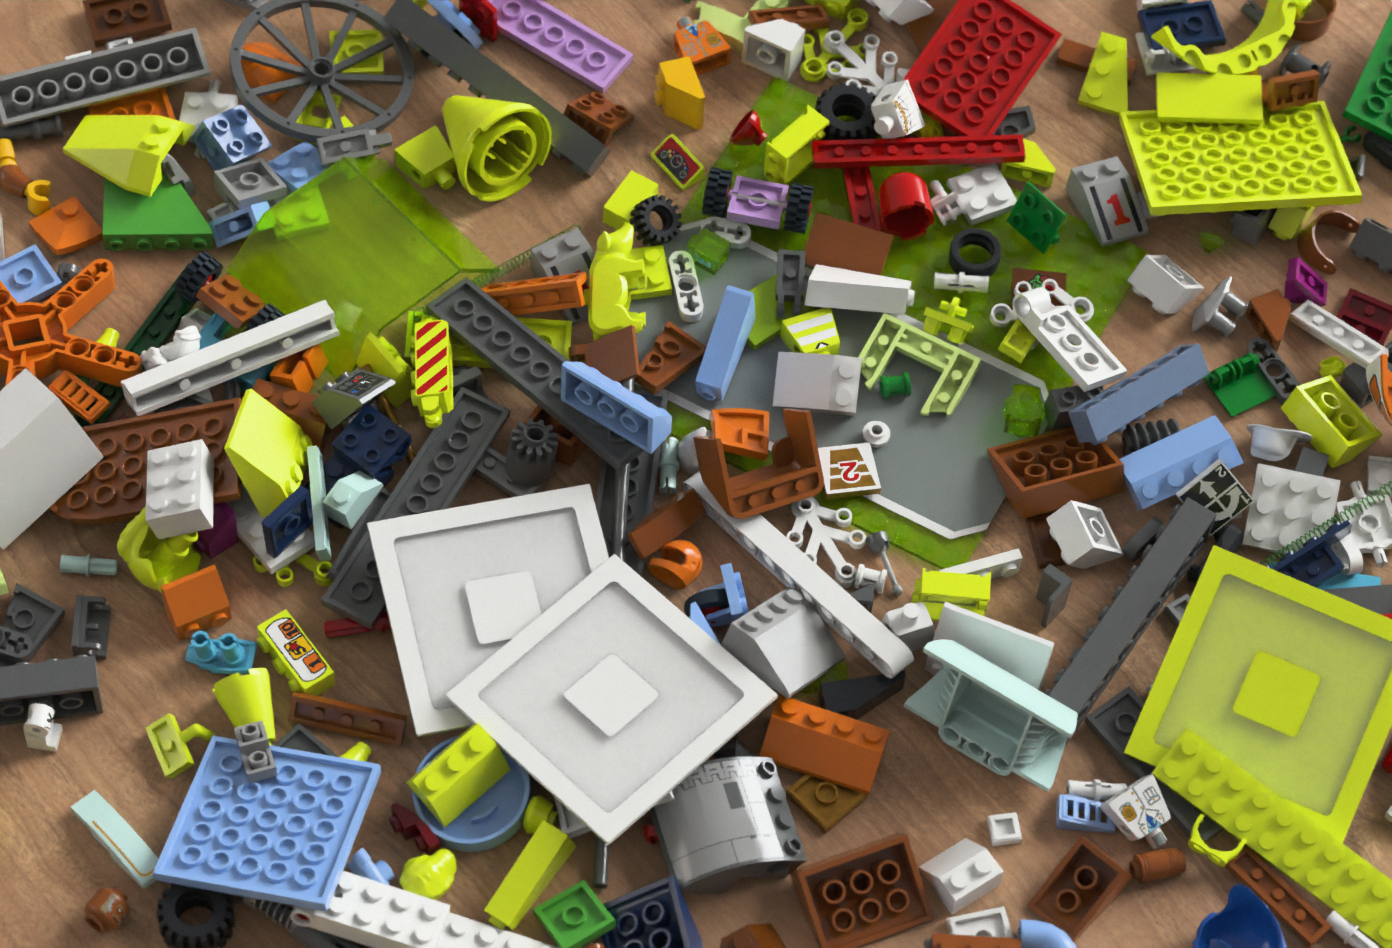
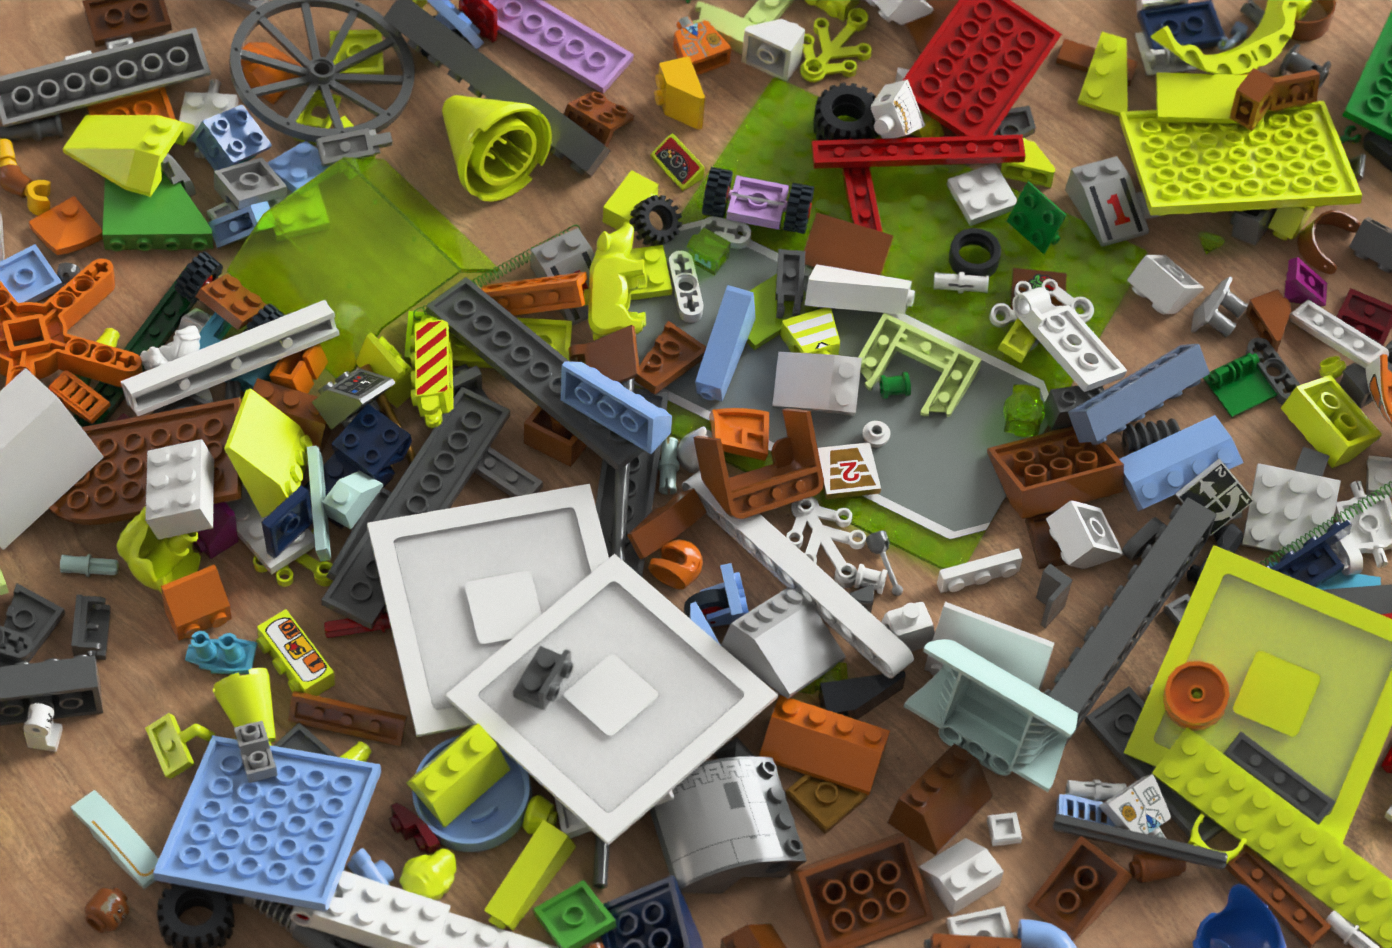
neon yellow torso [394,125,456,190] -> none
dark grey gear [505,418,559,486] -> none
red hinge [643,824,660,844] -> none
red piece [729,109,767,146] -> none
dark orange tile [748,5,830,30] -> none
neon yellow window [763,104,829,185] -> none
white plant [823,30,898,97] -> none
red cylinder [878,172,934,241] -> none
neon yellow window [911,568,991,622] -> none
neon yellow hips [923,297,974,345] -> none
white arm [930,180,967,226] -> none
white piece [1246,424,1313,462] -> none
none -> dark grey bracket [513,646,574,711]
none -> reddish brown slope [887,743,993,856]
none -> dark grey axle [1053,814,1228,870]
none -> orange wheel [1163,661,1230,731]
none -> sand blue piece [1218,21,1248,50]
none -> dark grey tile [1224,731,1336,825]
none -> dark orange brick [1230,68,1276,131]

